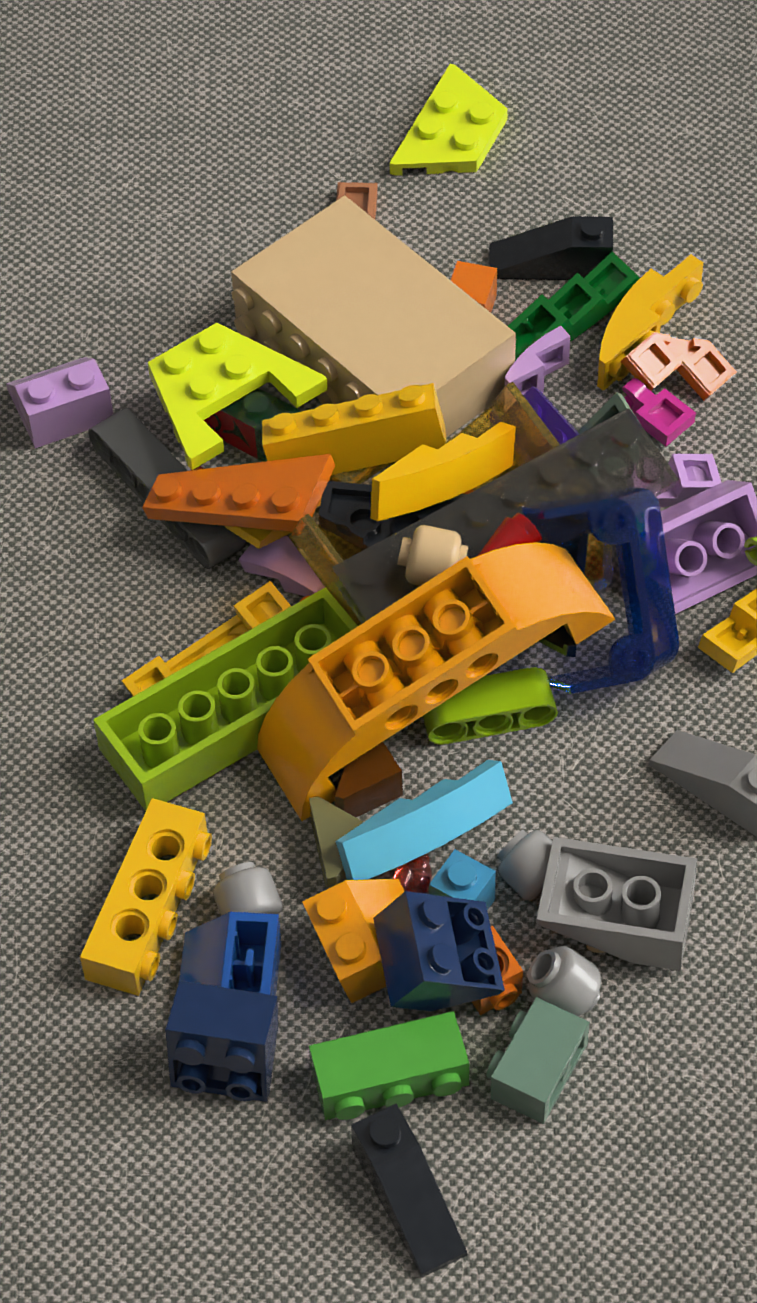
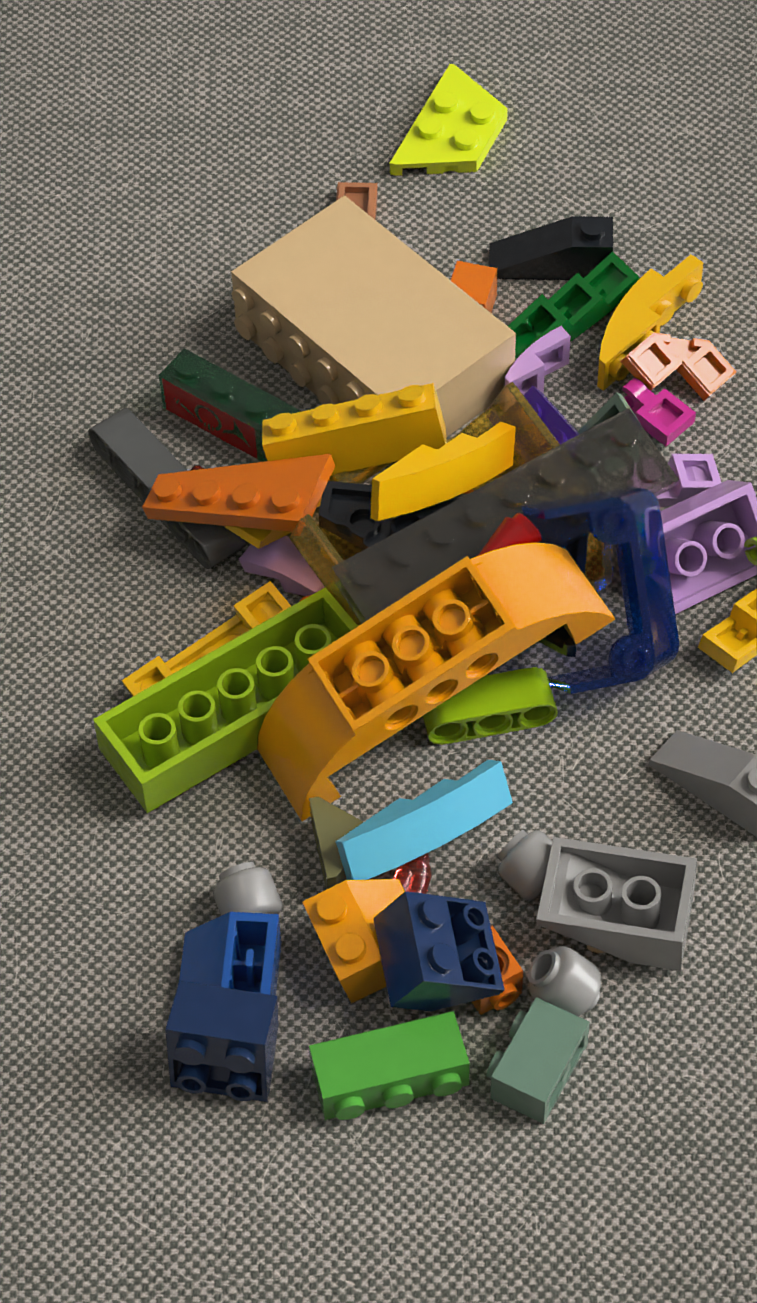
lavender slope [6,357,113,448] -> none
yellow brick [80,798,212,996] -> none
neon yellow wing [148,323,327,470] -> none
reddish brown slope [334,742,403,817] -> none
black slope [351,1103,468,1278] -> none
tan head [397,525,468,586] -> none
dark azure brick [429,849,496,910] -> none

